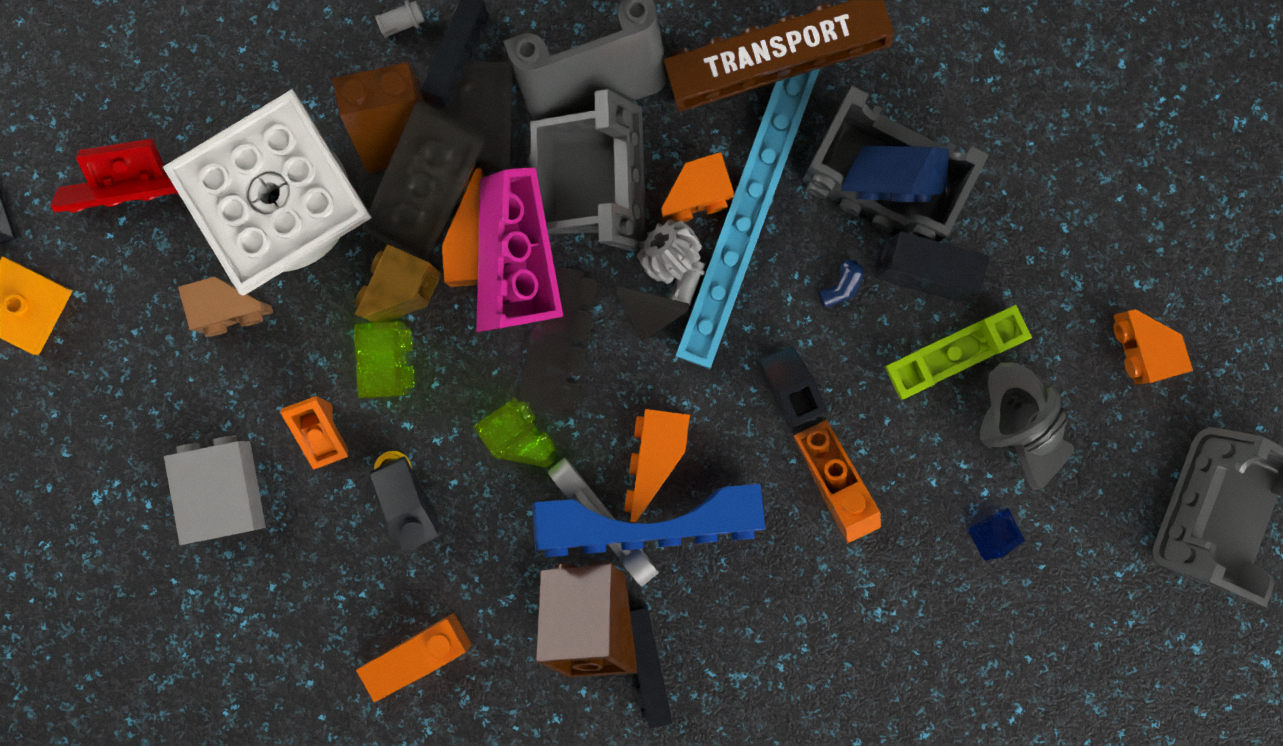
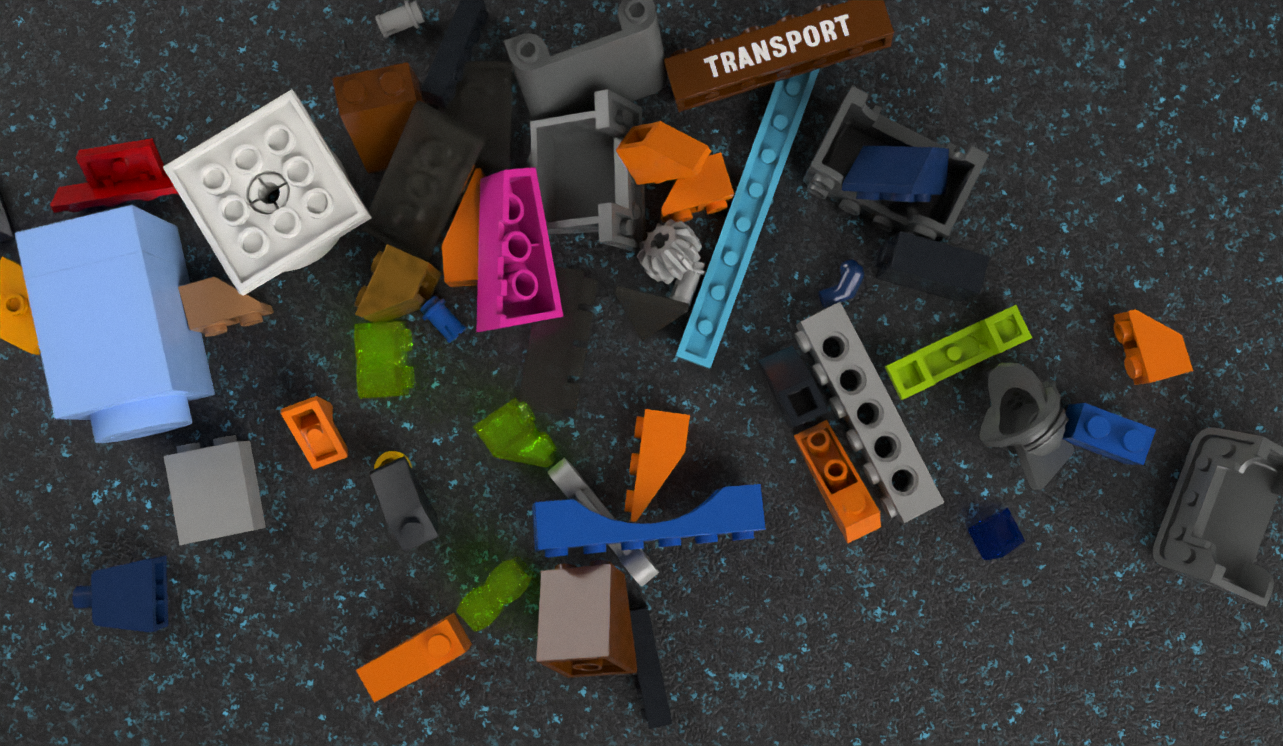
none -> light blue container [15,205,215,443]
none -> dark blue torso [72,556,168,632]
none -> blue pin [420,296,466,343]
none -> clear neon green brick [457,555,535,631]
none -> orange slope [616,121,711,185]
none -> light grey brick [795,302,945,523]
none -> blue brick [1063,403,1156,465]

